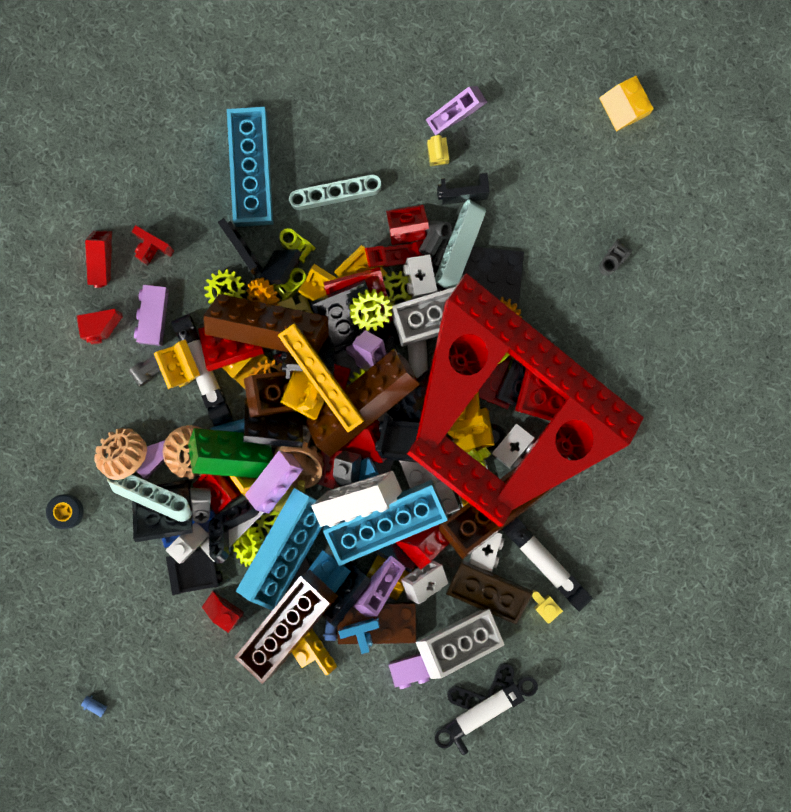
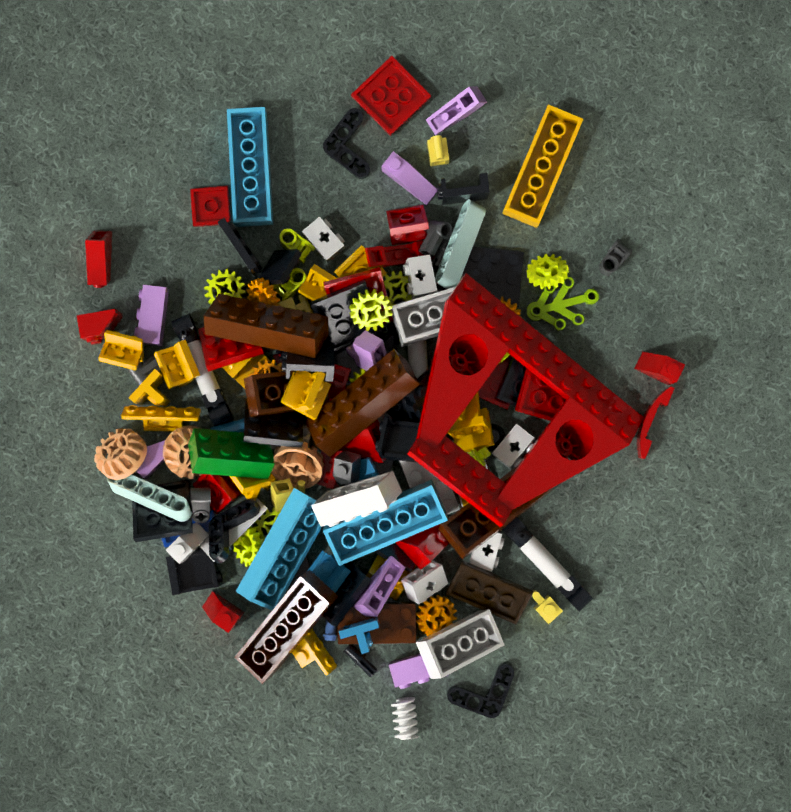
black wheel [46,494,84,529] -> none
medium blue pin [81,696,107,717] -> none
red bracket [132,225,174,266] -> none
lavender brick [245,450,303,514] -> none
yellow tile [278,323,365,432] -> none
light aqua beam [289,175,381,210] -> none
piece [434,674,538,755] -> none
yellow slope [599,76,654,131] -> none
none -> yellow bracket [99,330,144,370]
none -> yellow bracket [121,405,201,431]
none -> yellow bracket [129,369,170,407]
none -> red tile [190,186,231,227]
none -> white brick [302,217,345,263]
none -> black beam [323,108,370,179]
none -> black axle [343,644,377,677]
none -> red plate [351,56,431,137]
none -> lavender slope [381,151,437,205]
none -> white piece [391,697,419,740]
none -> light orange gear [416,595,457,636]
none -> yellow brick [502,104,583,228]
none -> neon yellow gear [526,254,569,289]
none -> lime plant [526,277,599,331]
none -> red slope [634,352,685,386]
none -> red slope [637,386,675,459]

